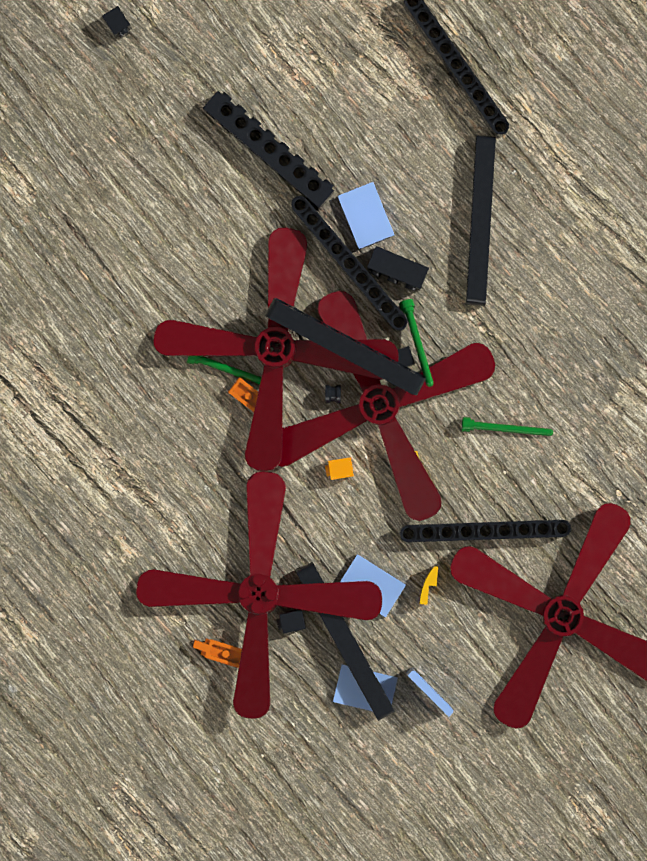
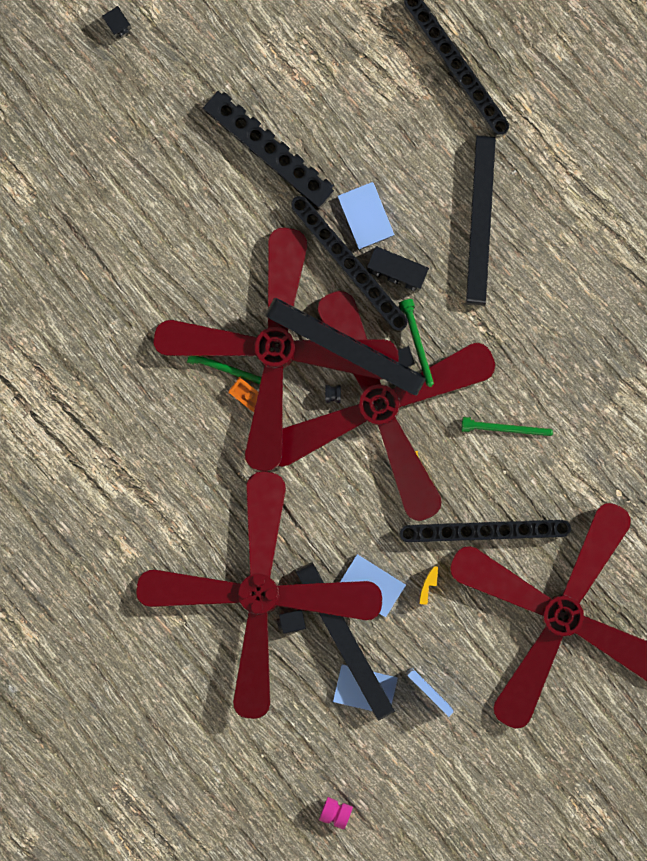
orange hinge [192,638,242,668] -> none
light orange brick [325,457,354,480] -> none
none -> dark pink wheel [319,797,353,830]

